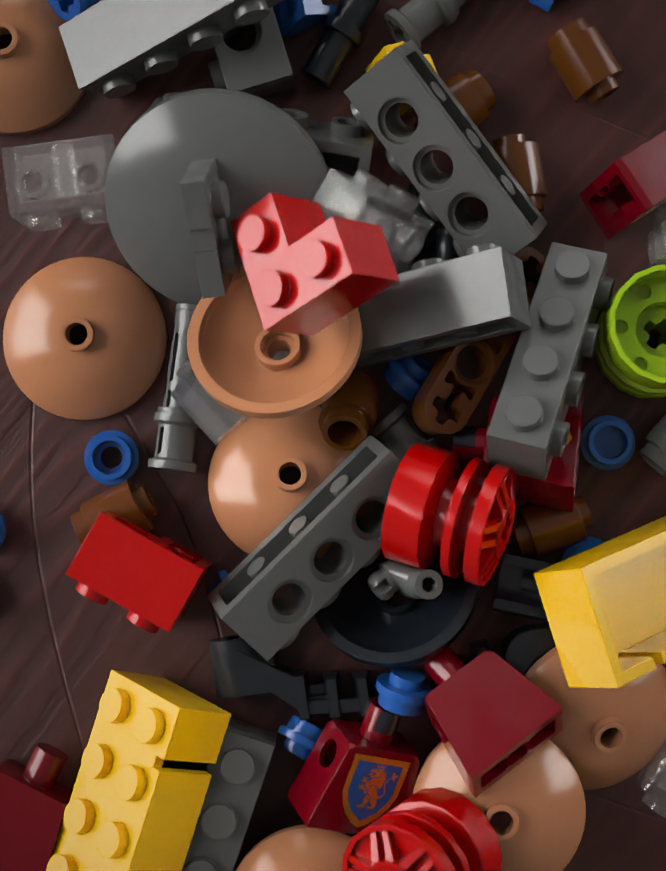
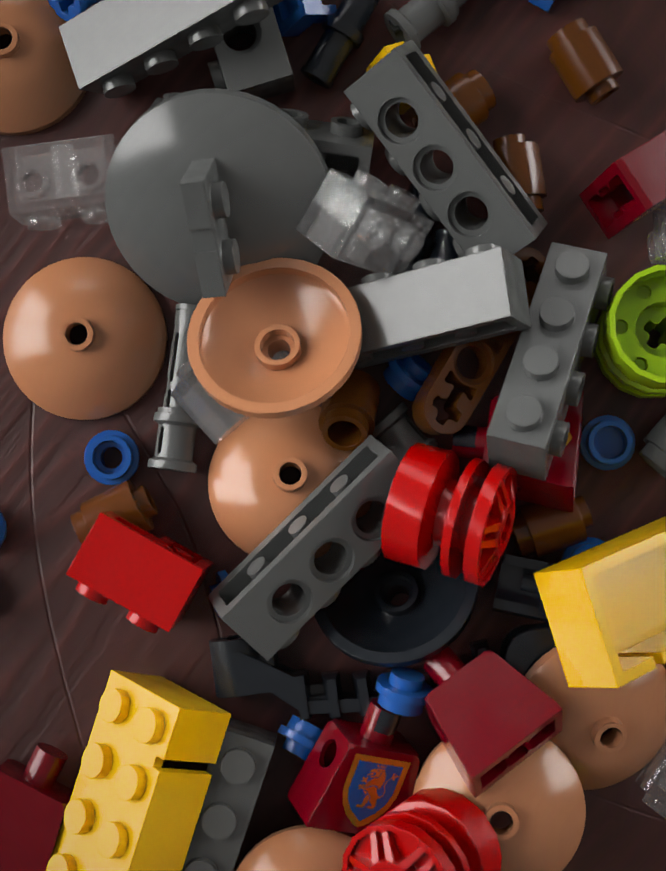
red brick [230,192,400,336] -> none
dark grey arm [367,560,443,600] -> none

